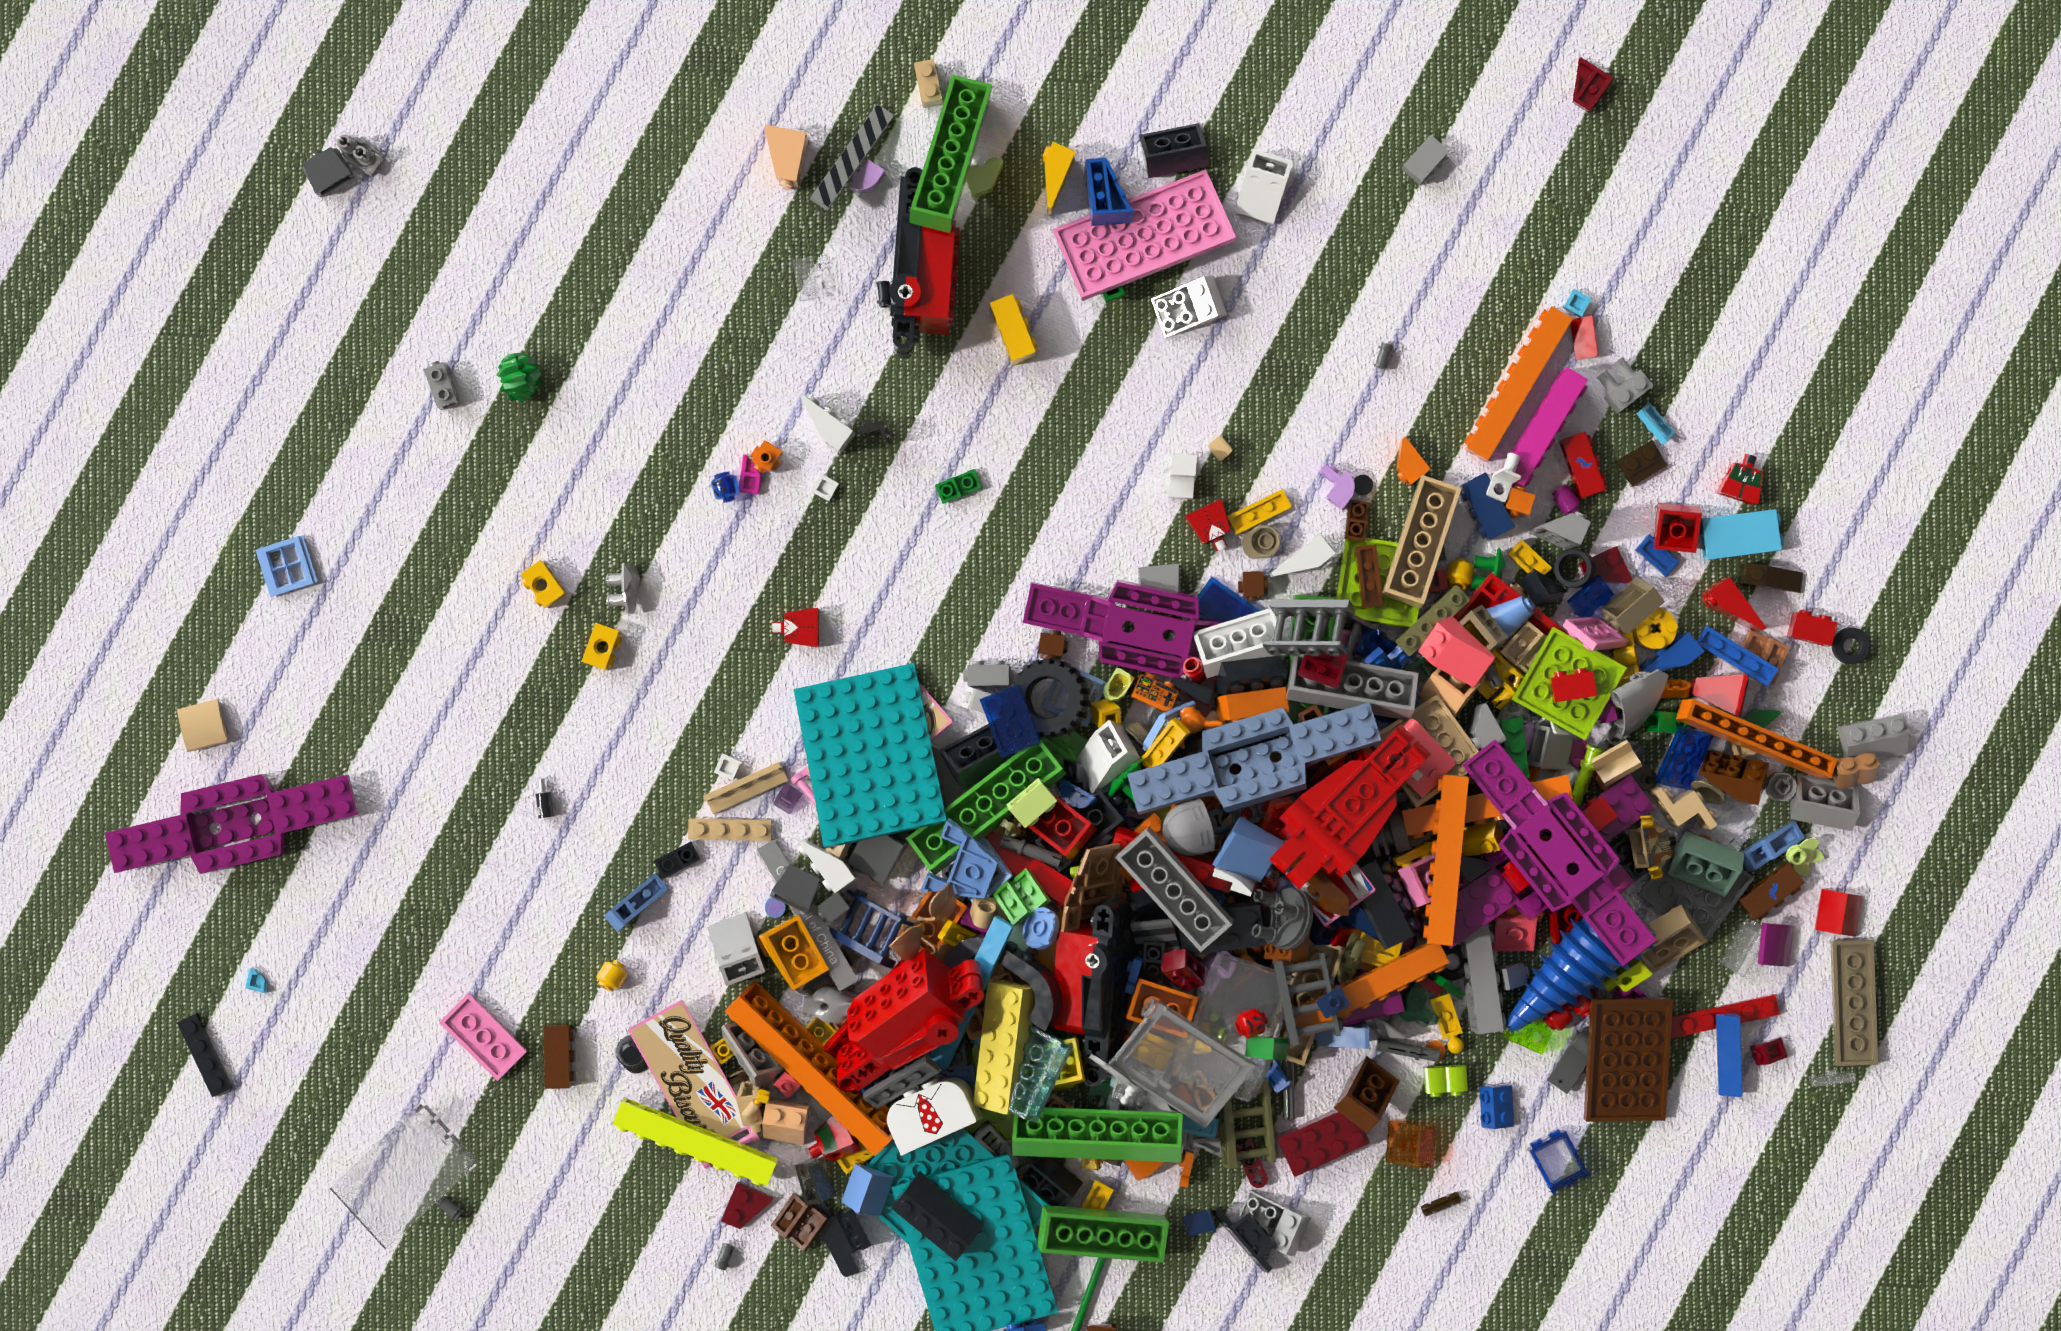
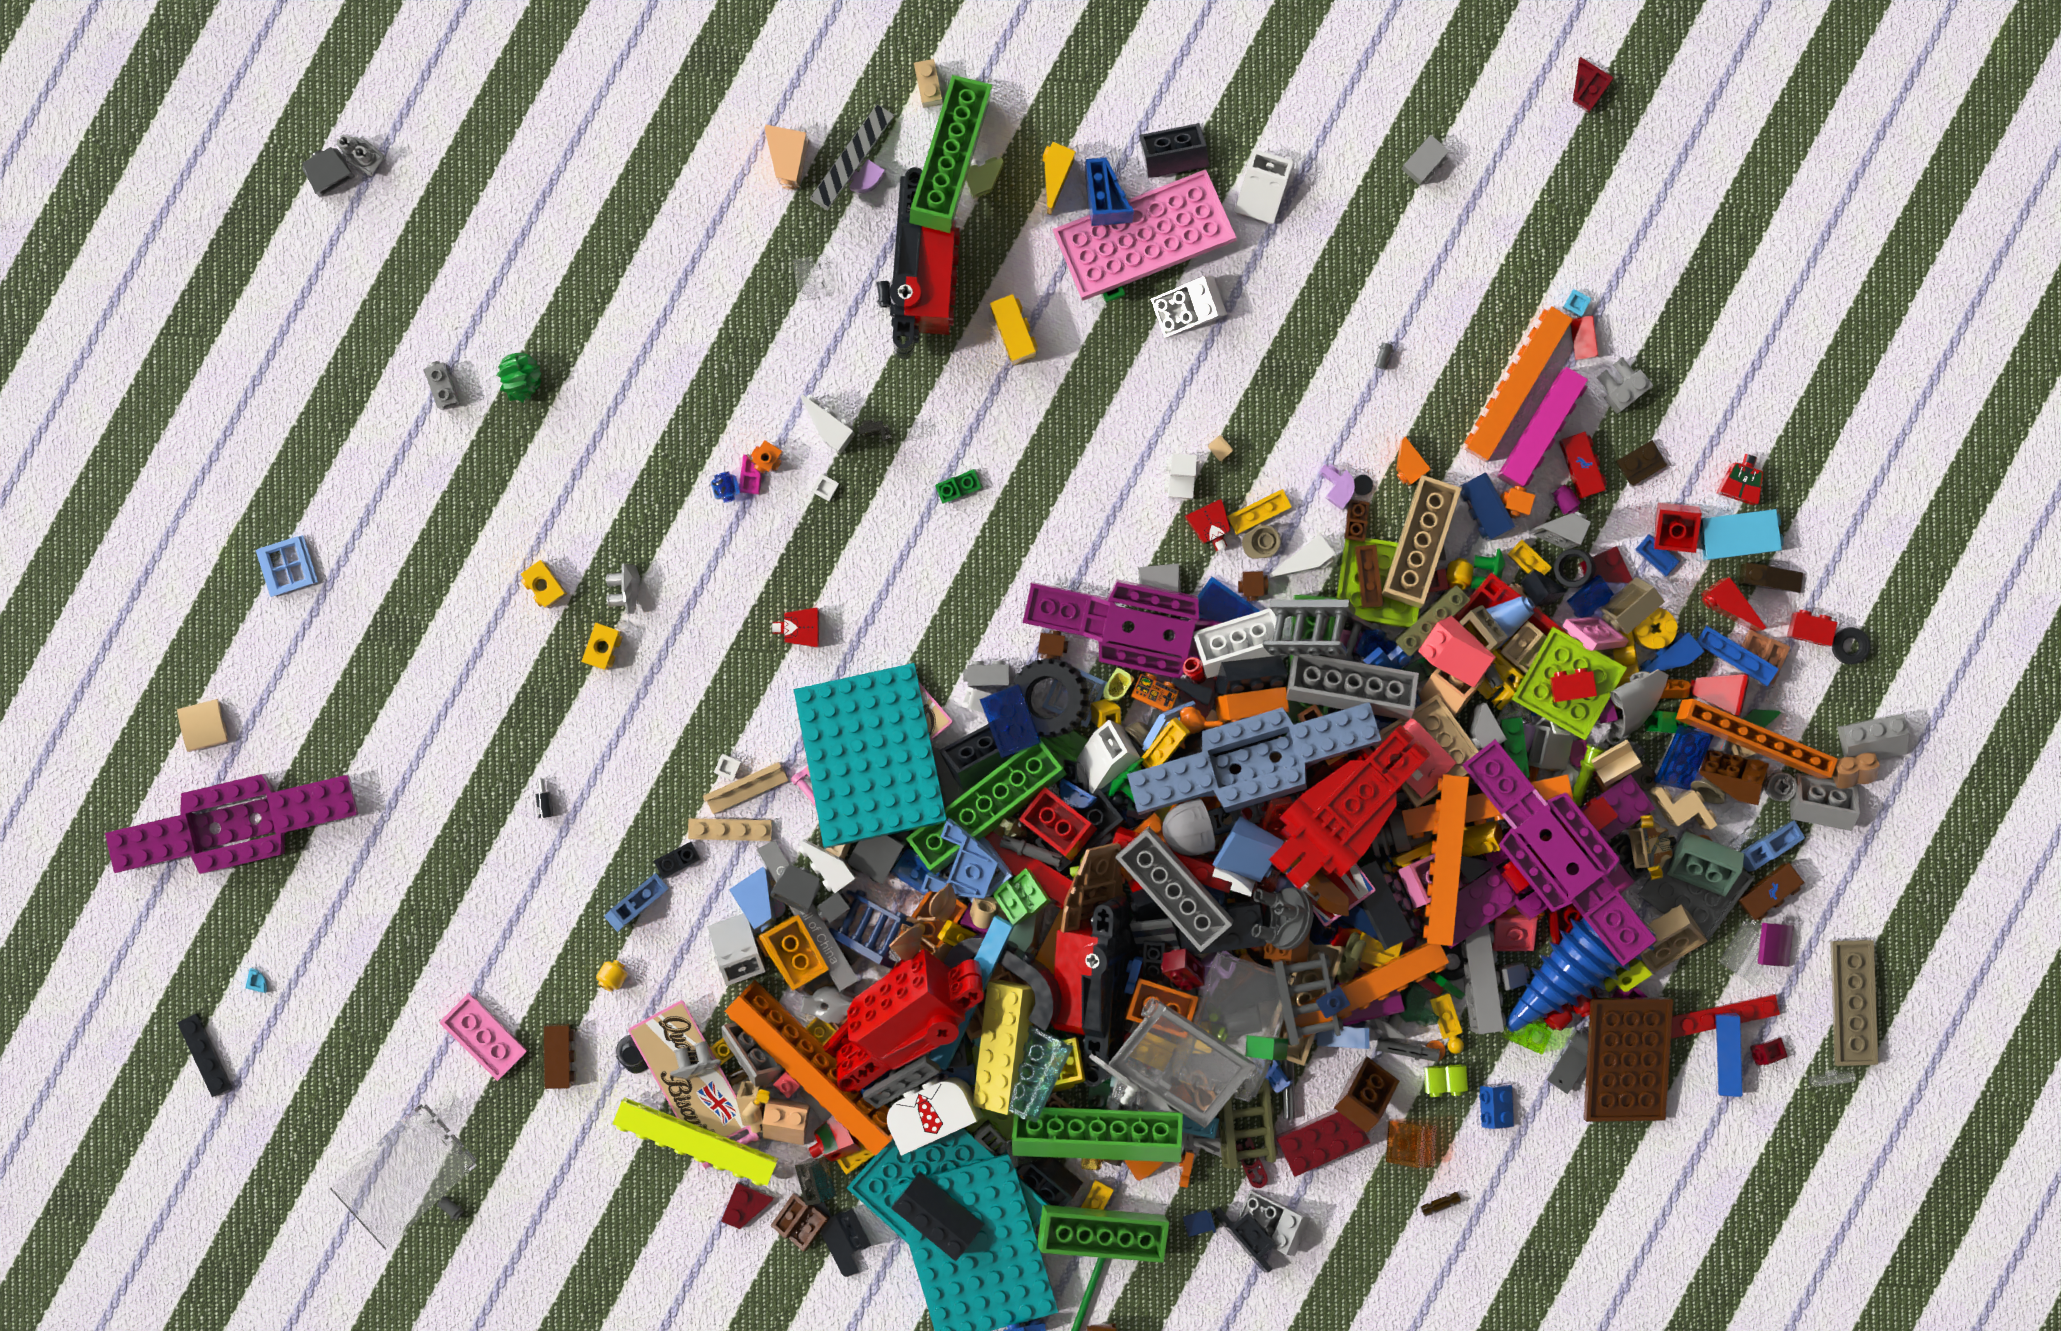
dark grey pin [714,1242,735,1271] -> none
clear purple slope [773,782,803,814] -> none
medium blue slope [841,1162,894,1216] -> none
yellowish green brick [1007,778,1057,828] -> none
medium blue tile [1022,907,1059,950] -> none
red head [1235,1008,1268,1039] -> none
dark red wing [1298,653,1349,689] -> none
white bracket [1486,453,1521,502] -> none
window [1526,1128,1590,1195] -> none
medium azure plate [1636,402,1676,445] -> none
yellowish green plate [1786,838,1824,876] -> none
red slope [1814,889,1863,937] -> none
none -> light grey connector [670,1041,721,1080]
none -> medium blue slope [729,866,776,934]
none -> blue bracket [891,848,942,895]

